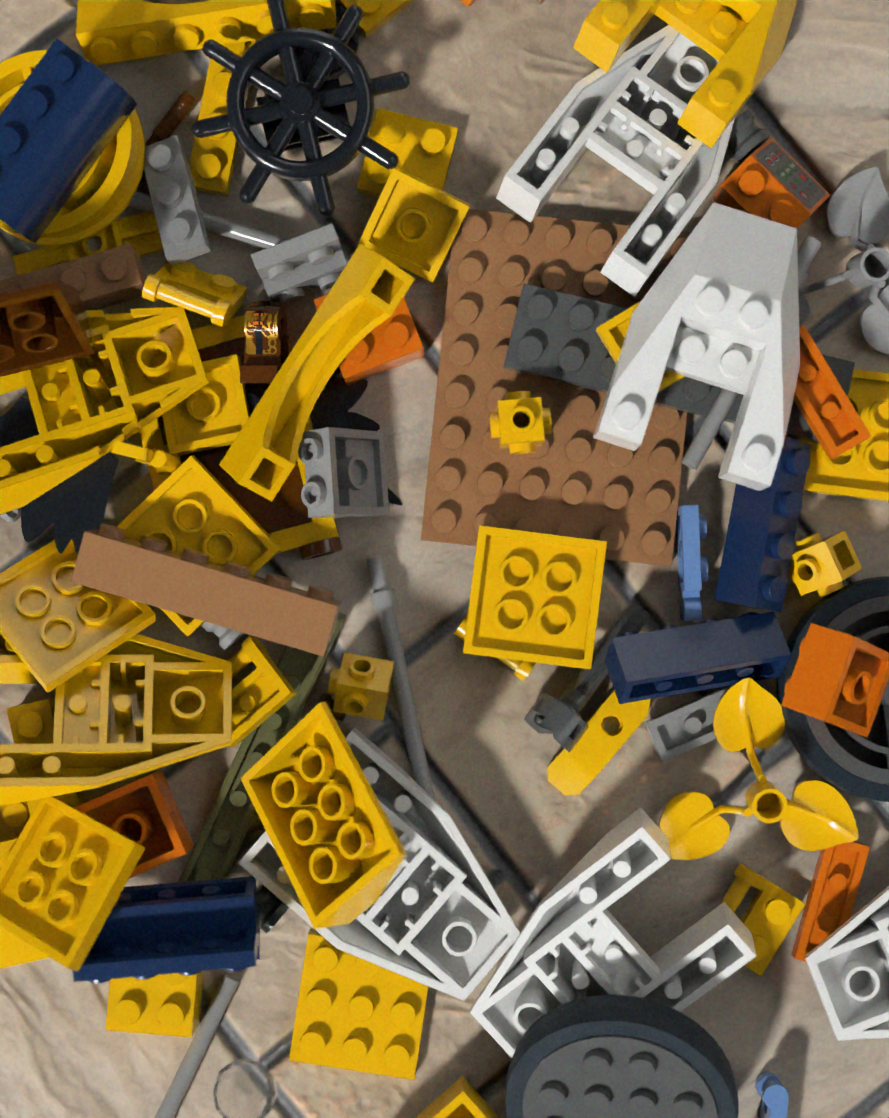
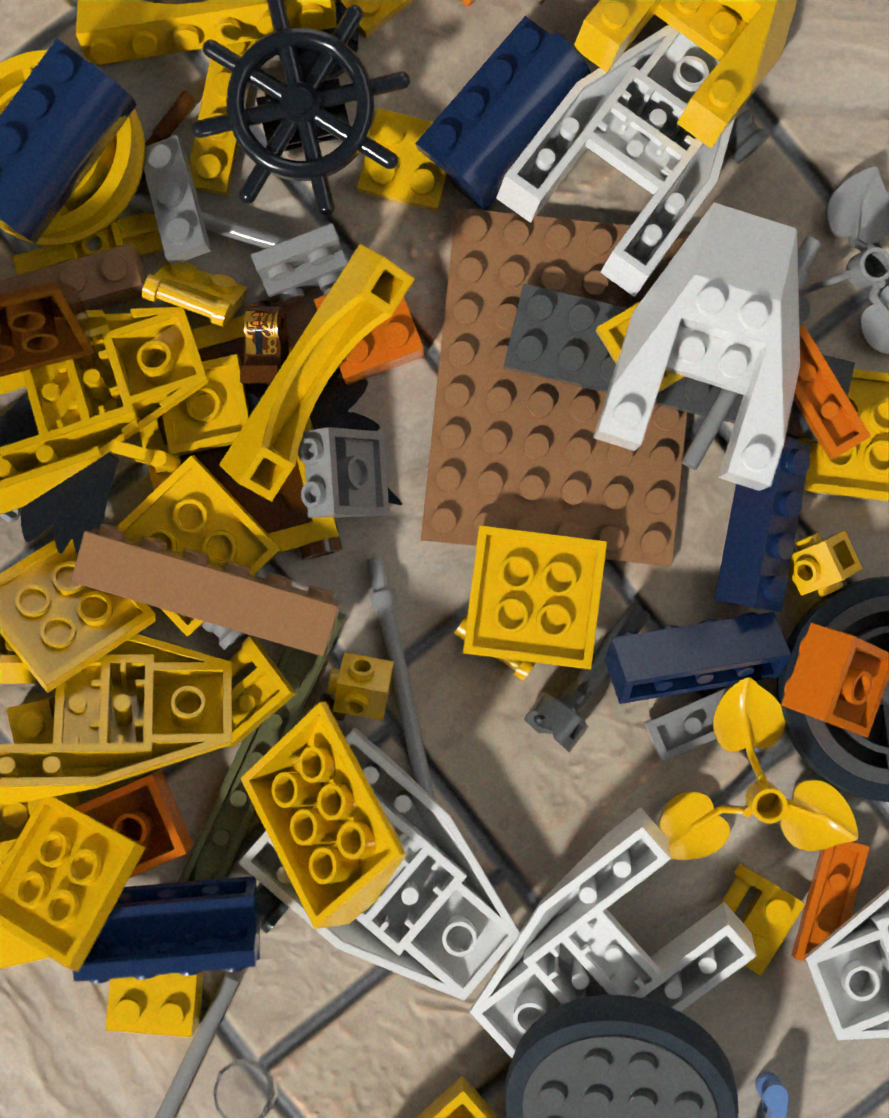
yellow plate [289,931,429,1080] -> none
yellow plate [358,167,471,283] -> none
yellow brick [489,391,552,454] -> none
yellow piece [547,690,651,795] -> none
medium blue plate [676,505,708,621] -> none
orange slope [712,137,830,229] -> none
none -> dark blue brick [415,16,591,210]

